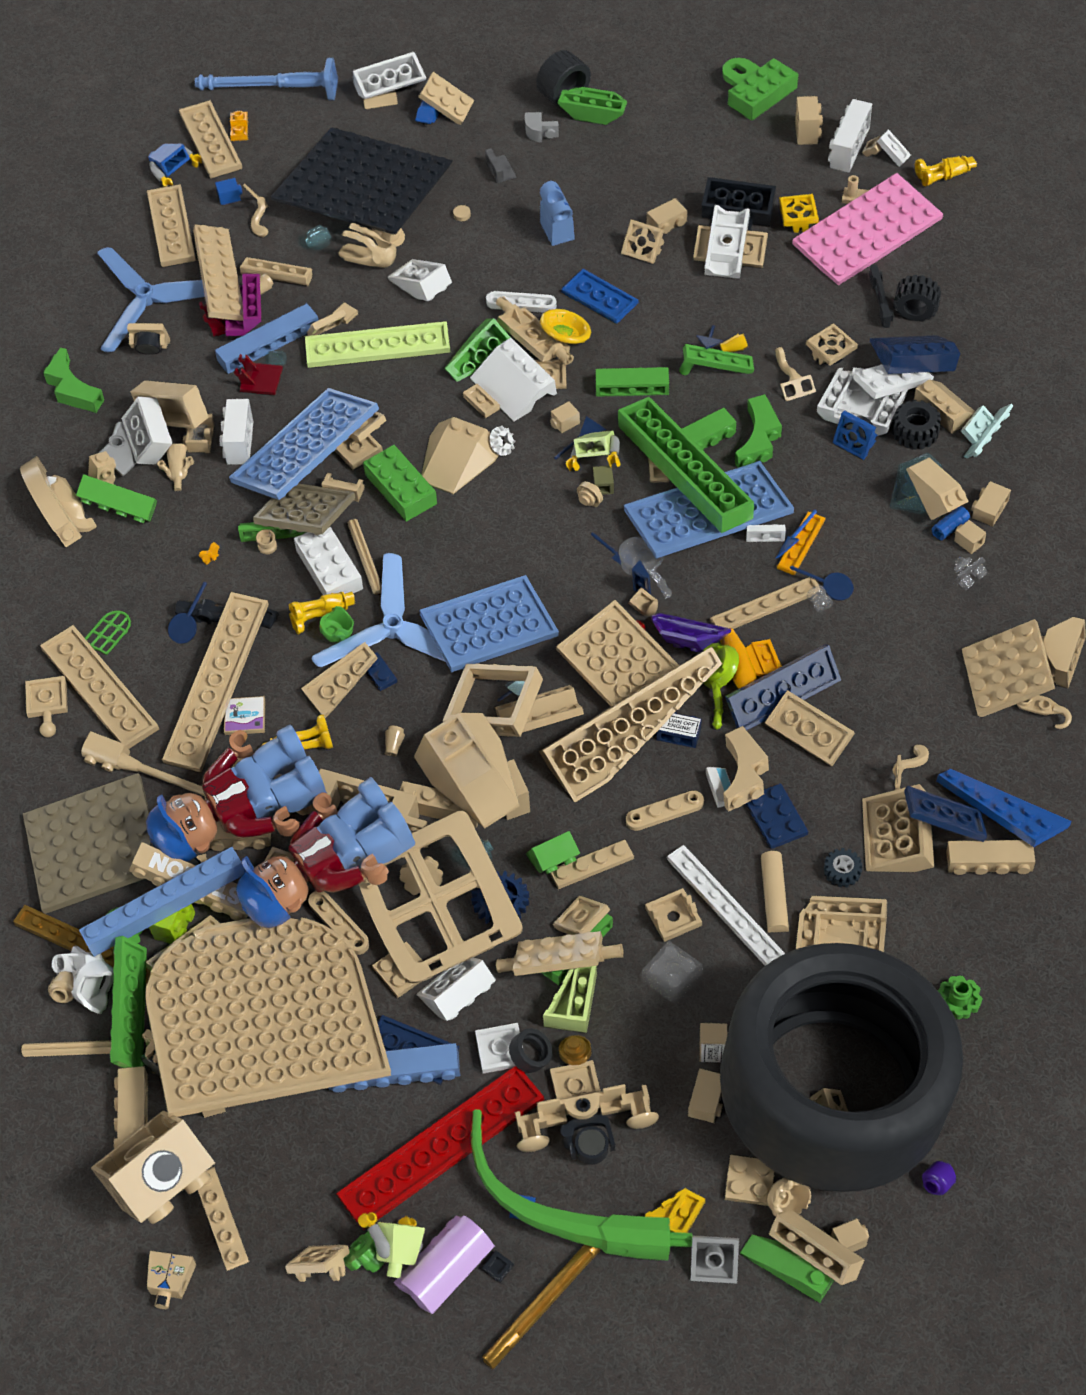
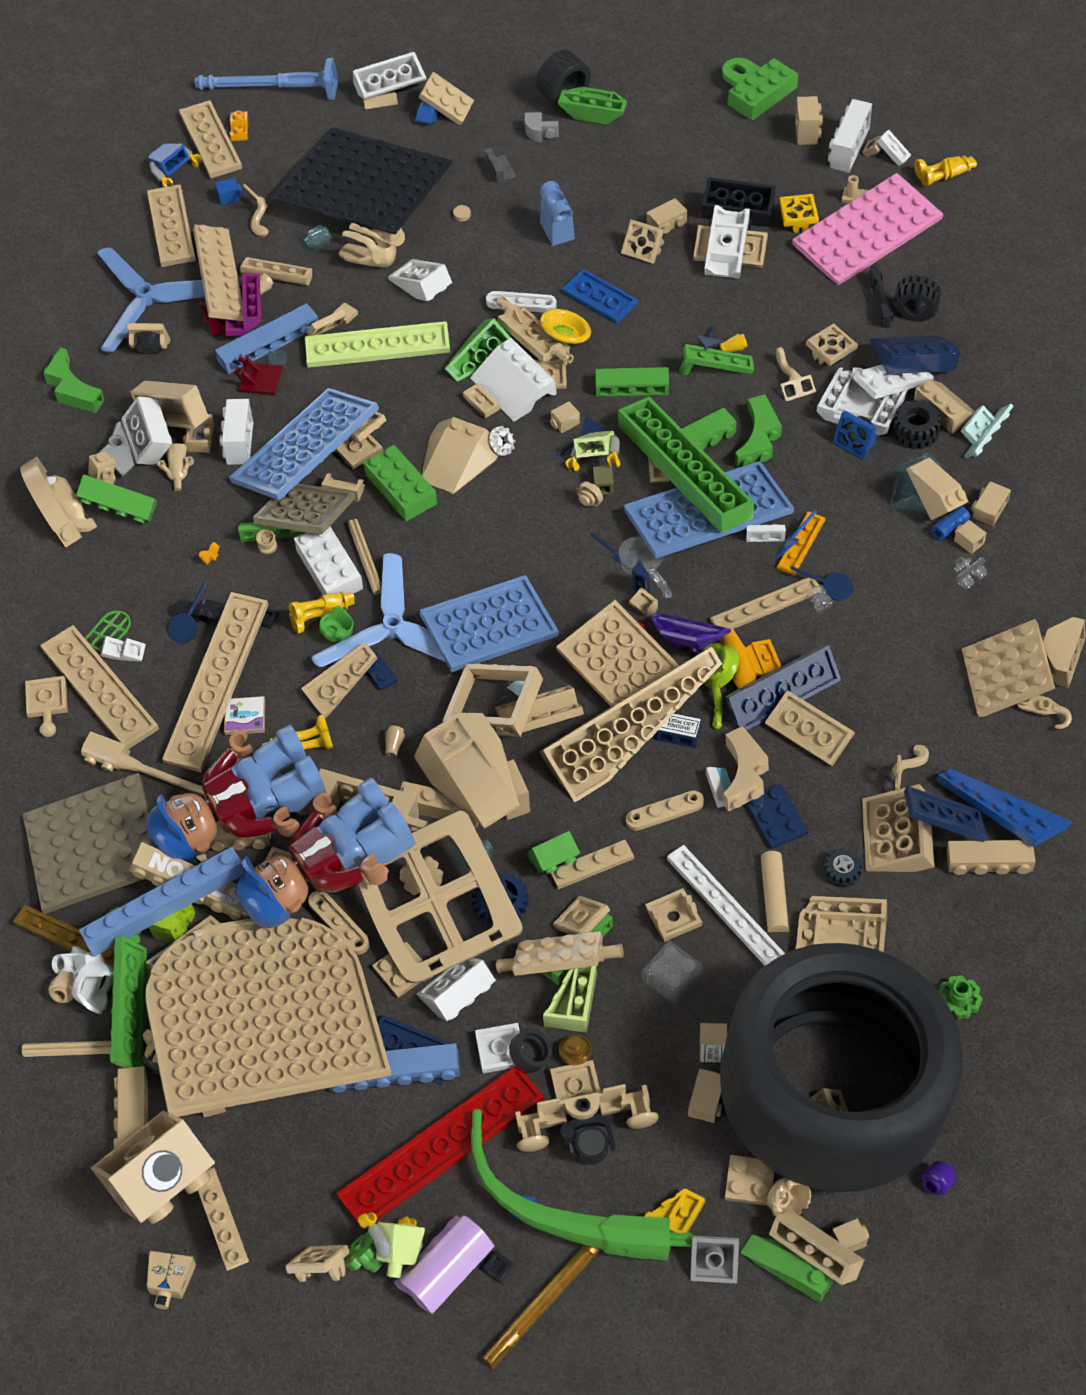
none -> white slope [101,636,146,662]

